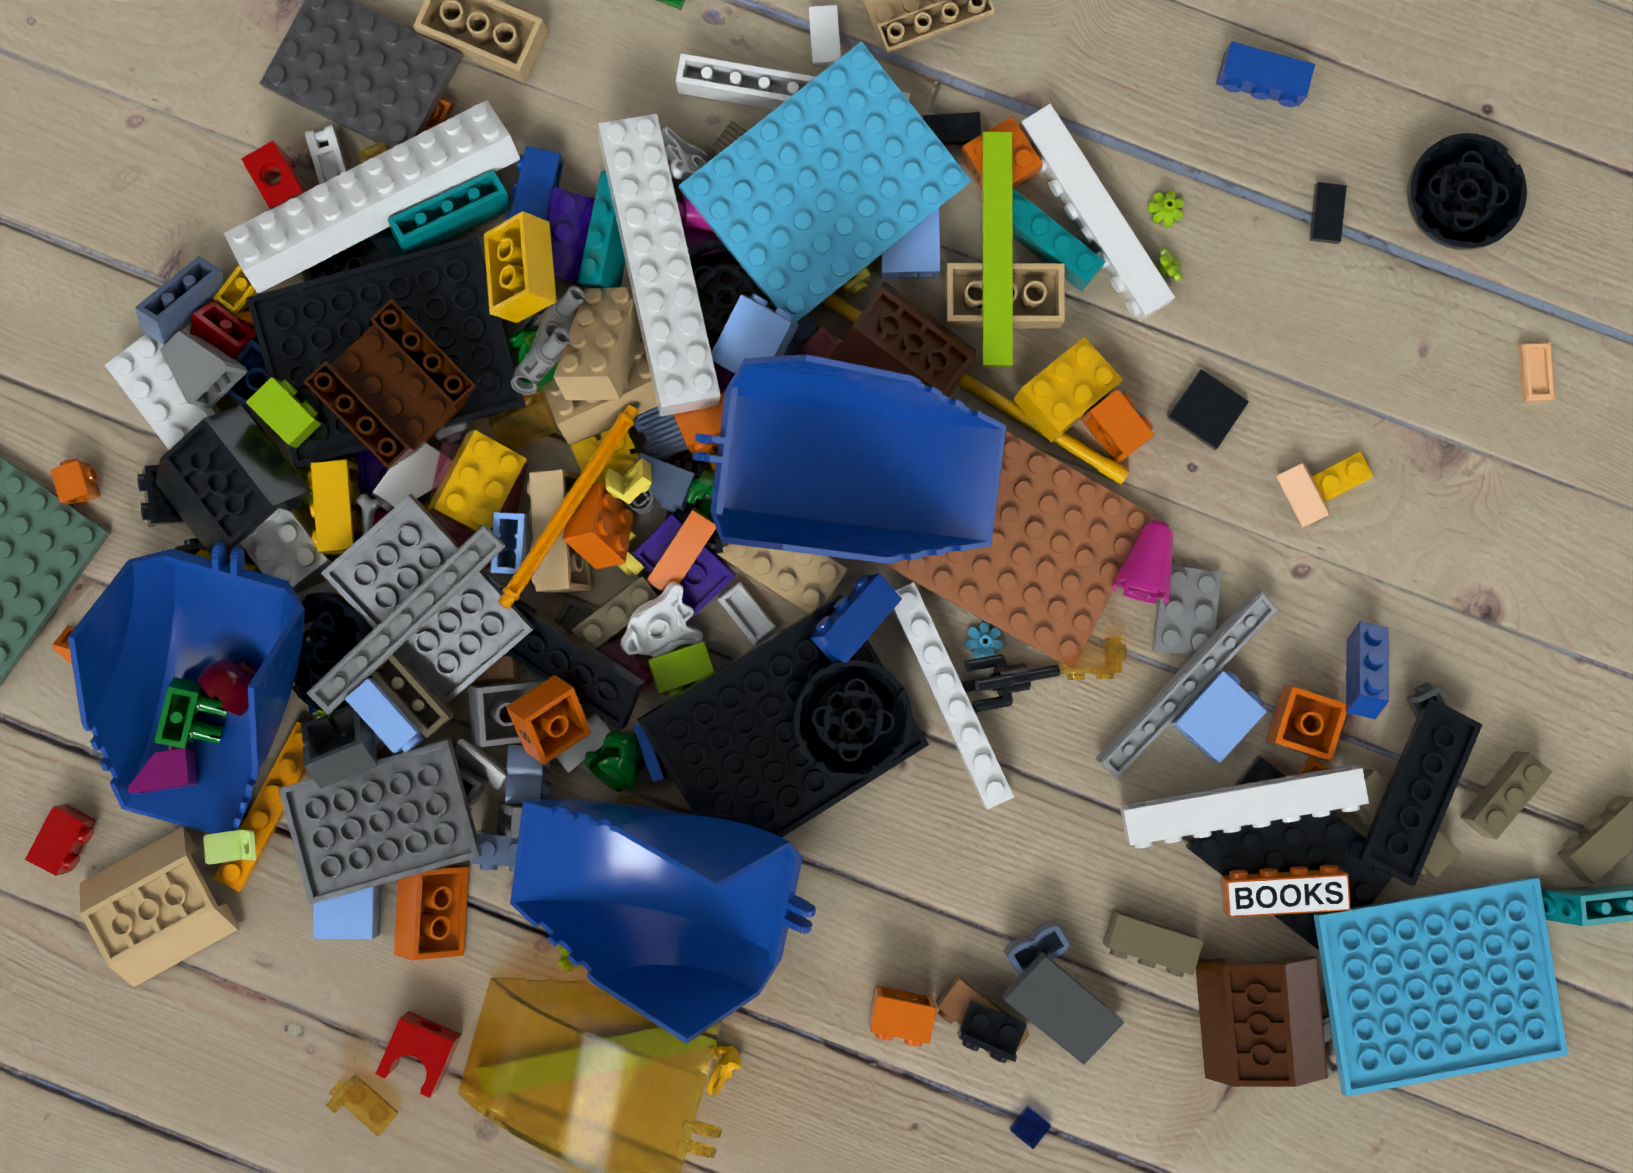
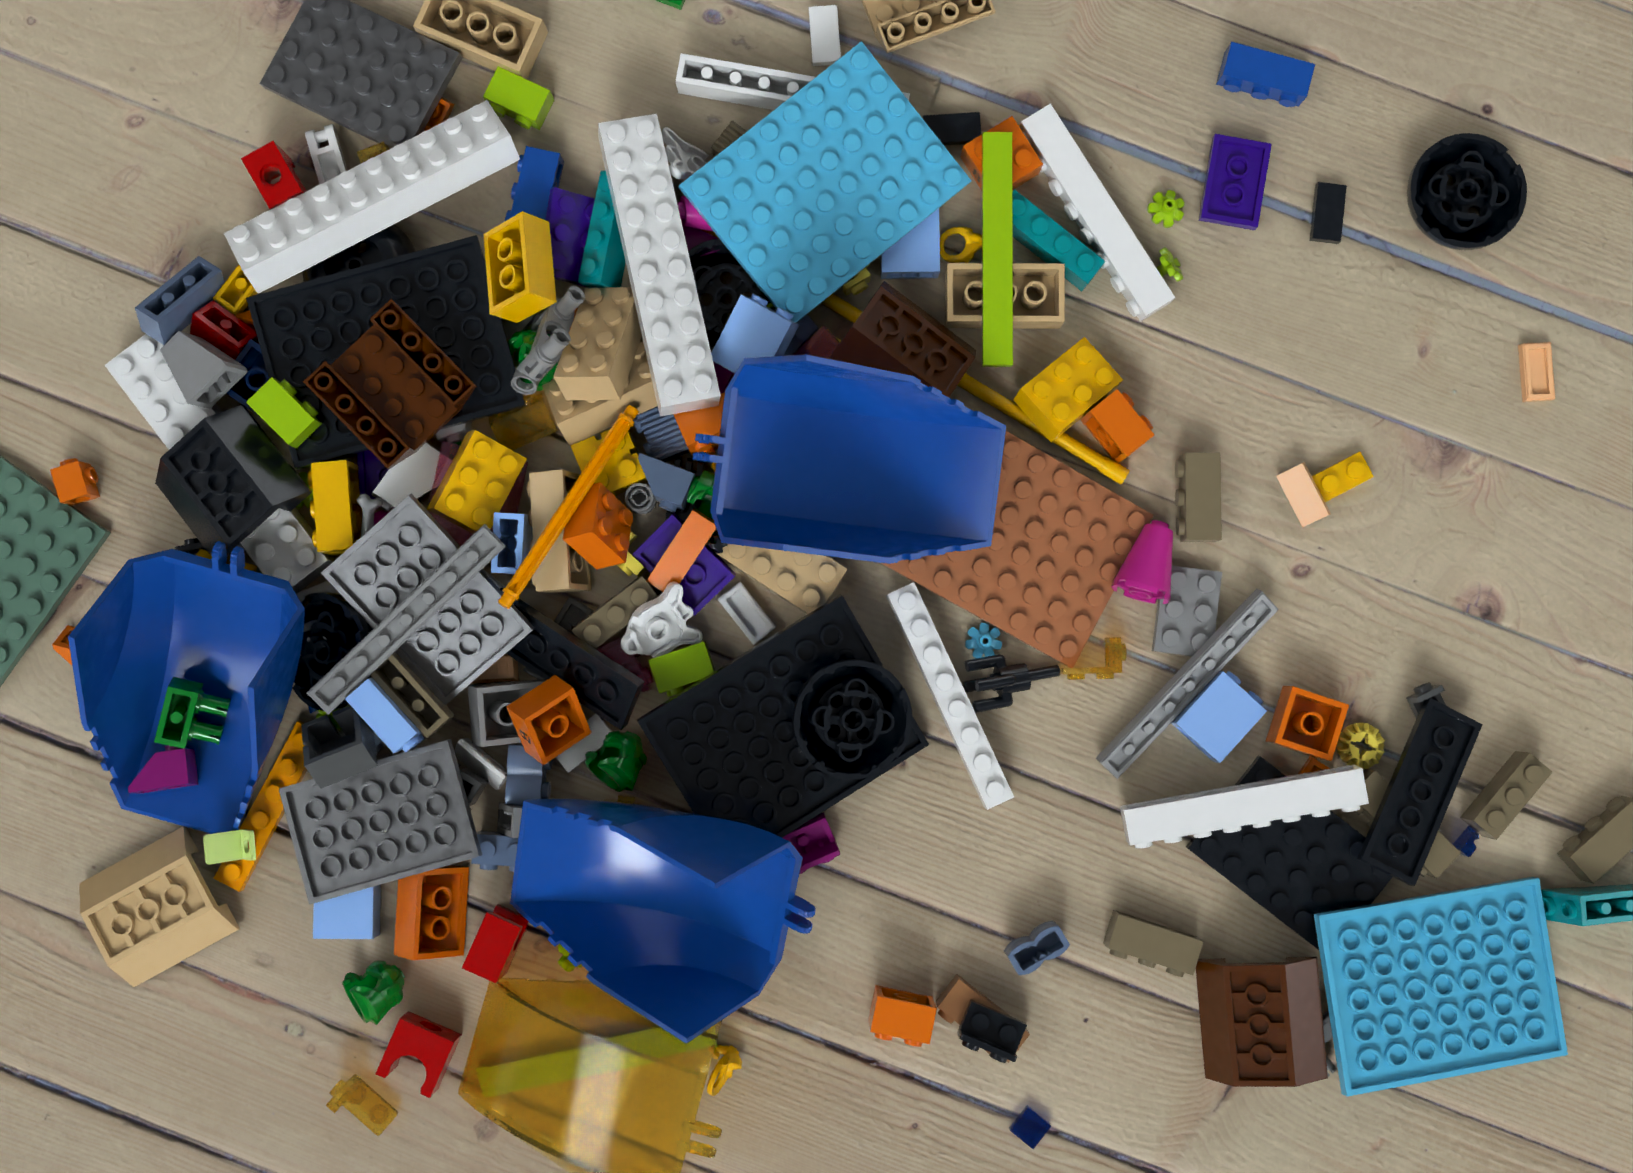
red brick [25,804,96,876] -> none
black bracket [137,465,185,527] -> none
dark red cylinder [197,659,257,716] -> none
teal brick [387,170,511,255] -> none
light yellow bracket [605,458,652,504] -> none
blue tile [634,723,667,782] -> none
blue brick [810,573,902,663] -> none
dark grey tile [1001,952,1124,1065] -> none
black tile [1167,369,1249,450] -> none
brick [1221,865,1351,917] -> none
blue brick [1346,621,1389,719] -> none
none -> green helmet [342,961,405,1025]
none -> red piece [462,904,530,983]
none -> lime brick [483,66,554,130]
none -> magenta bracket [782,812,841,874]
none -> yellow piece [940,226,982,263]
none -> dark tan brick [1175,452,1222,542]
none -> dark purple plate [1198,134,1272,230]
none -> light yellow gear [1337,723,1385,769]
none -> clear blue tile [1453,826,1479,857]

